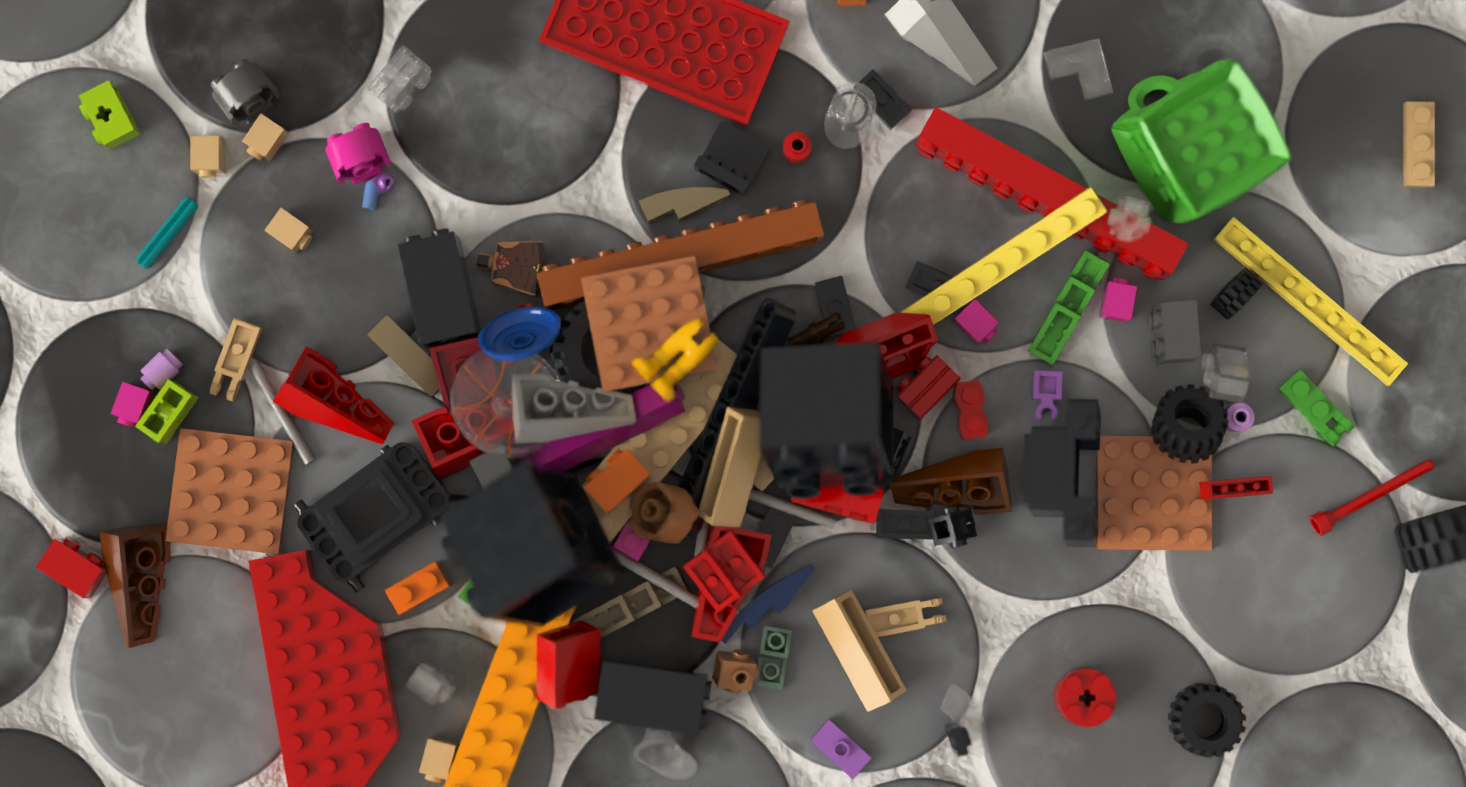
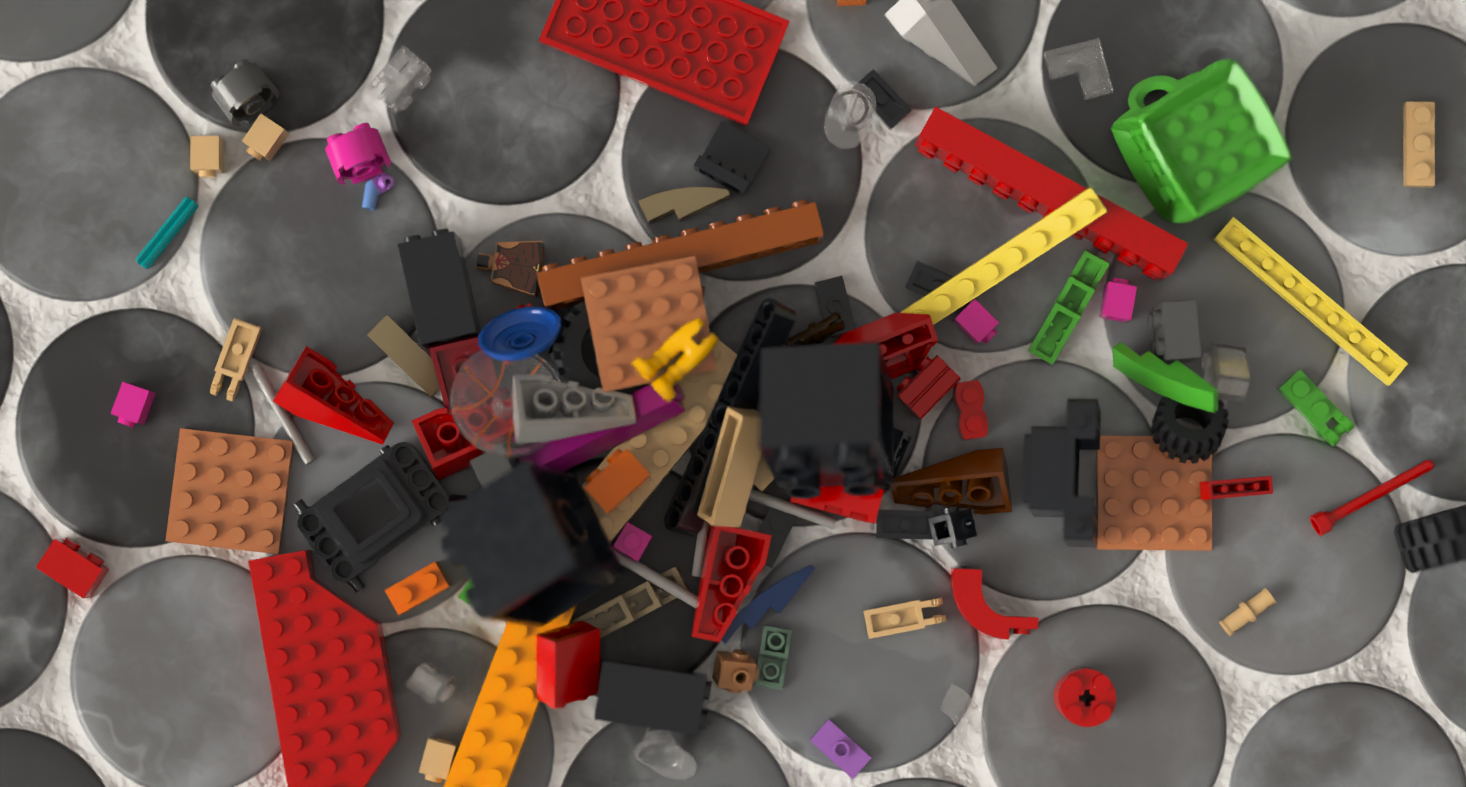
lime brick [78,80,141,150] -> none
reddish brown wedge [100,524,171,648] -> none
lime brick [135,379,199,444] -> none
lavender brick [140,349,183,390] -> none
tan brick [264,208,313,253] -> none
medium nougat brick [629,482,698,544] -> none
red slope [683,529,766,613] -> none
red brick [783,132,812,164] -> none
tan brick [812,589,907,712] -> none
black plate [945,722,972,757] -> none
medium lavender plate [1032,370,1063,420] -> none
clear brick [1107,196,1152,243] -> none
black tyre [1168,683,1246,758] -> none
black tyre [1210,267,1263,320] -> none
lavender brick [1224,403,1255,433] -> none
none -> red arch [951,568,1038,640]
none -> bright green slope [1112,342,1218,413]
none -> tan pin [1219,588,1276,637]

